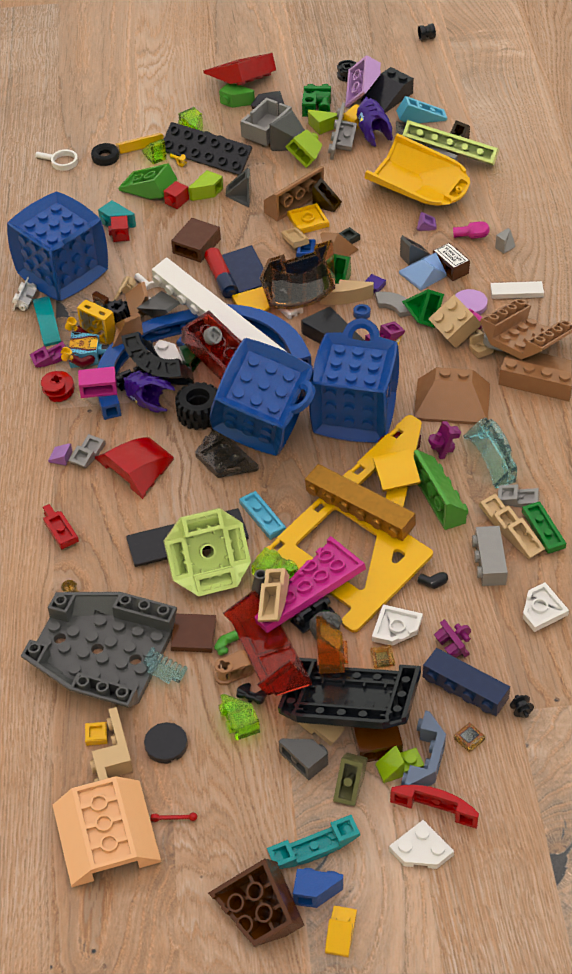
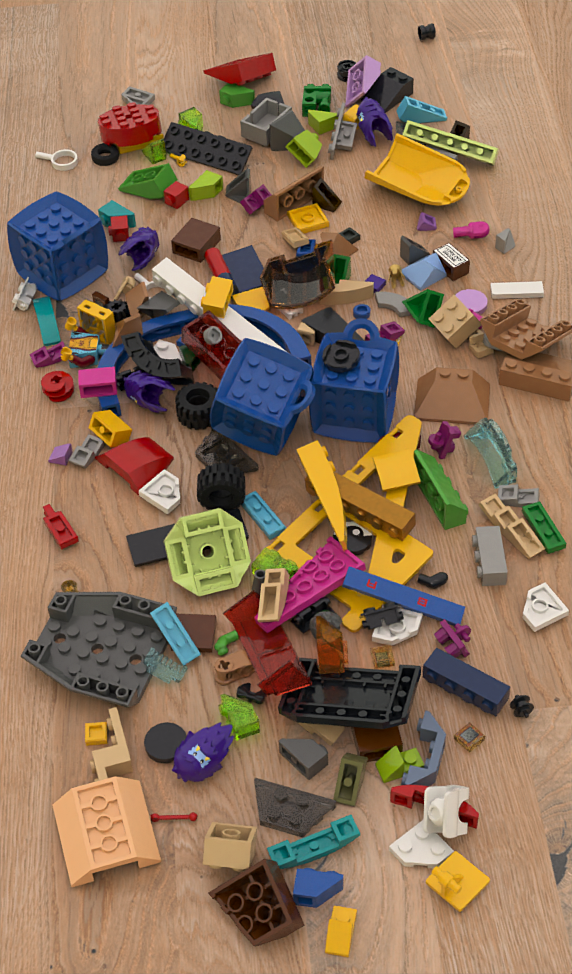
none -> yellow brick [88,410,132,448]
none -> red brick [98,102,162,147]
none -> dark purple head [118,227,160,271]
none -> light grey wing [121,86,155,105]
none -> white plate [139,469,180,515]
none -> medium azure tile [150,602,201,666]
none -> dark purple head [172,722,234,782]
none -> black tyre [197,463,245,511]
none -> yellow brick [201,276,233,319]
none -> tan brick [203,822,257,871]
none -> magenta slope [240,184,271,215]
none -> clear smoke wing [254,778,337,838]
none -> yellow slope [296,440,347,551]
none -> tan slope [297,322,315,346]
none -> black tile [322,340,360,373]
none -> tile [333,521,372,556]
none -> blue tile [342,566,465,626]
none -> black hinge [359,602,404,630]
none -> pearl gold piece [388,264,405,289]
none -> white piece [423,785,469,838]
none -> yellow plate [426,851,490,912]

